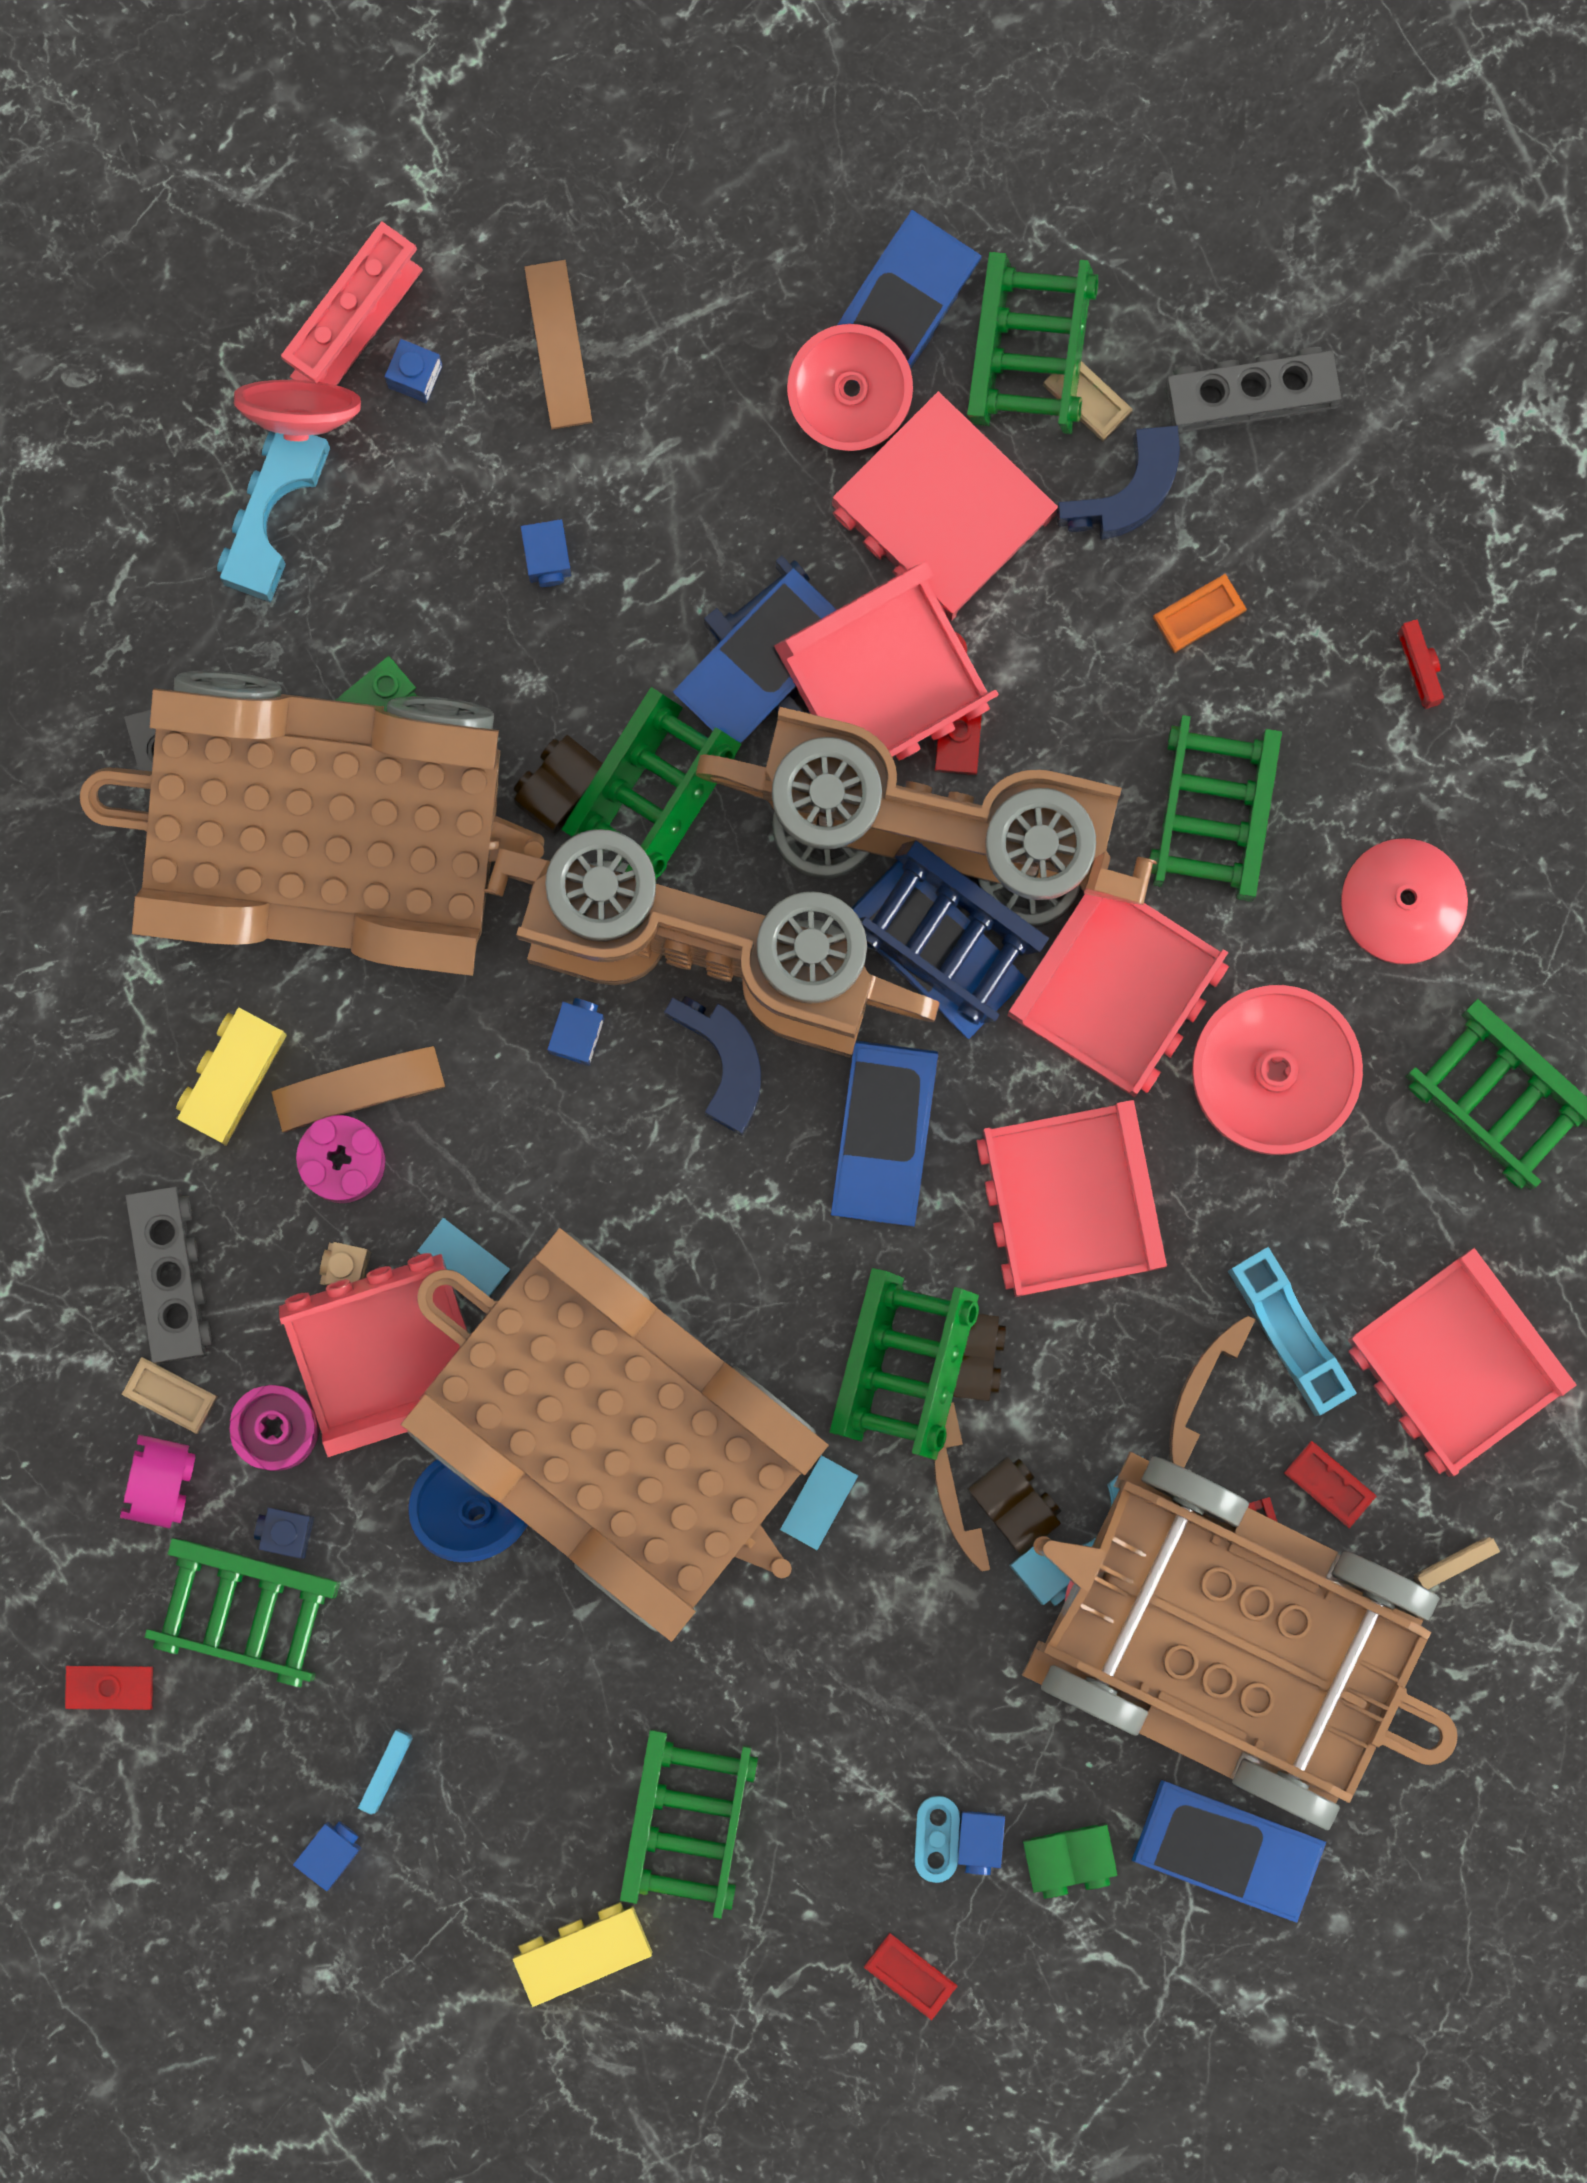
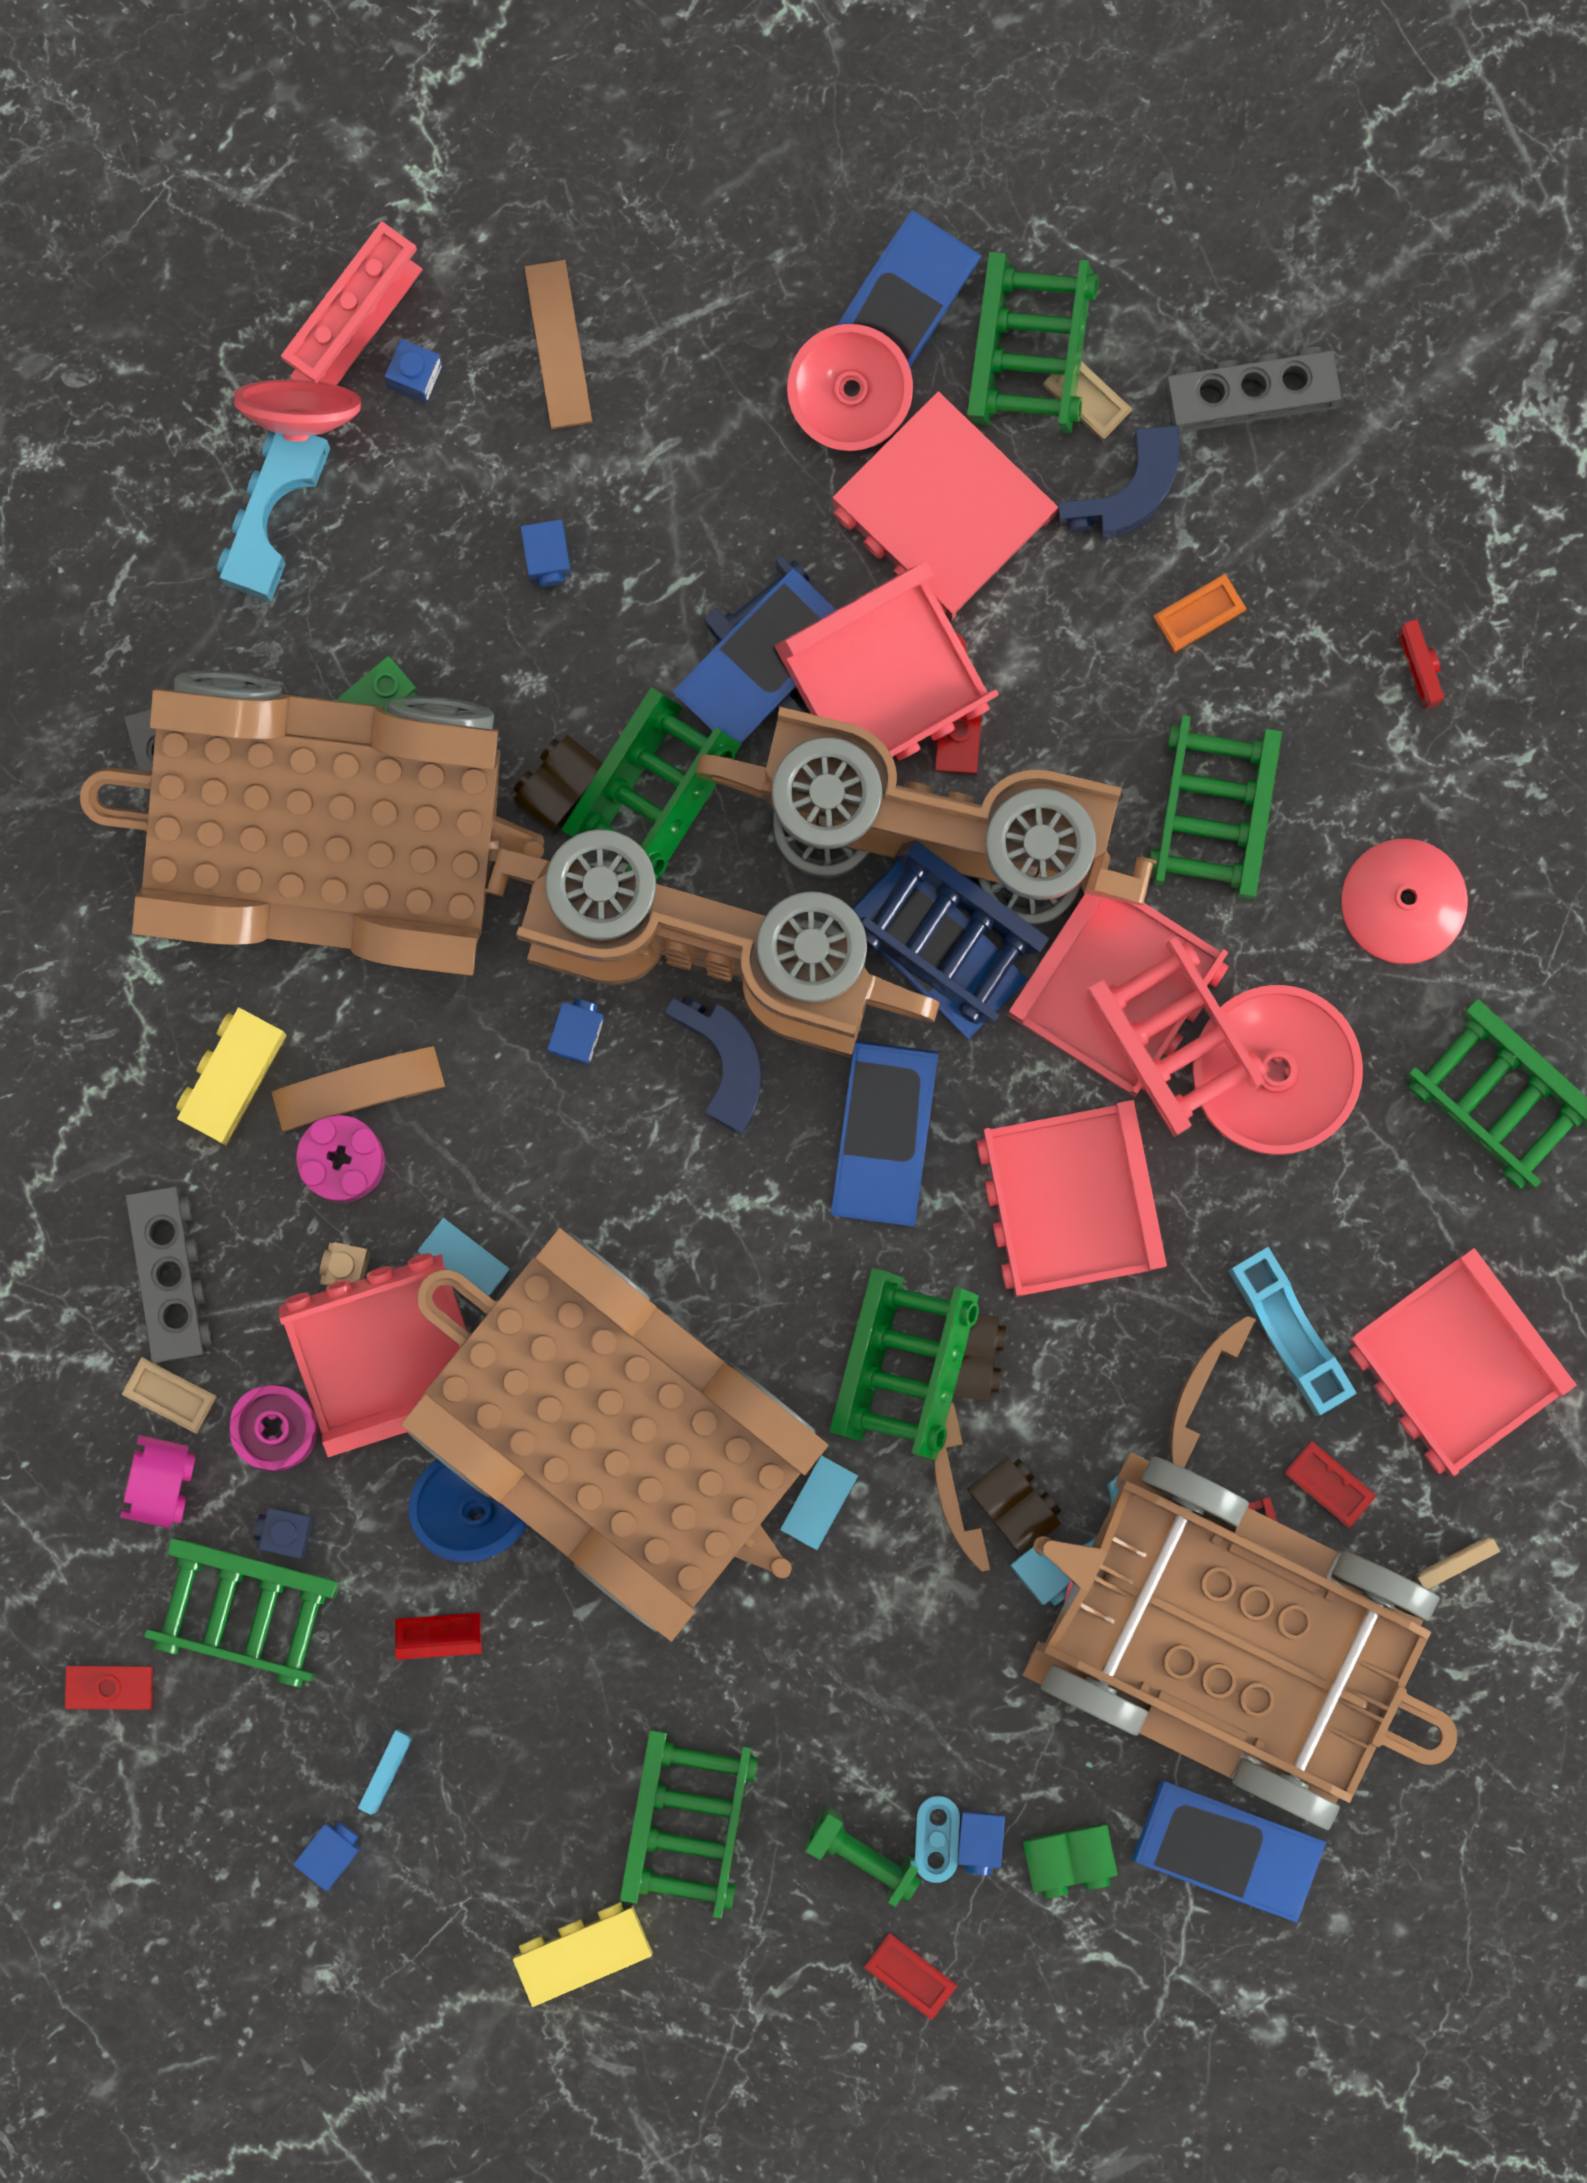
none -> red plate [395,1612,482,1660]
none -> green fence [805,1805,921,1907]
none -> coral fence [1086,936,1266,1137]

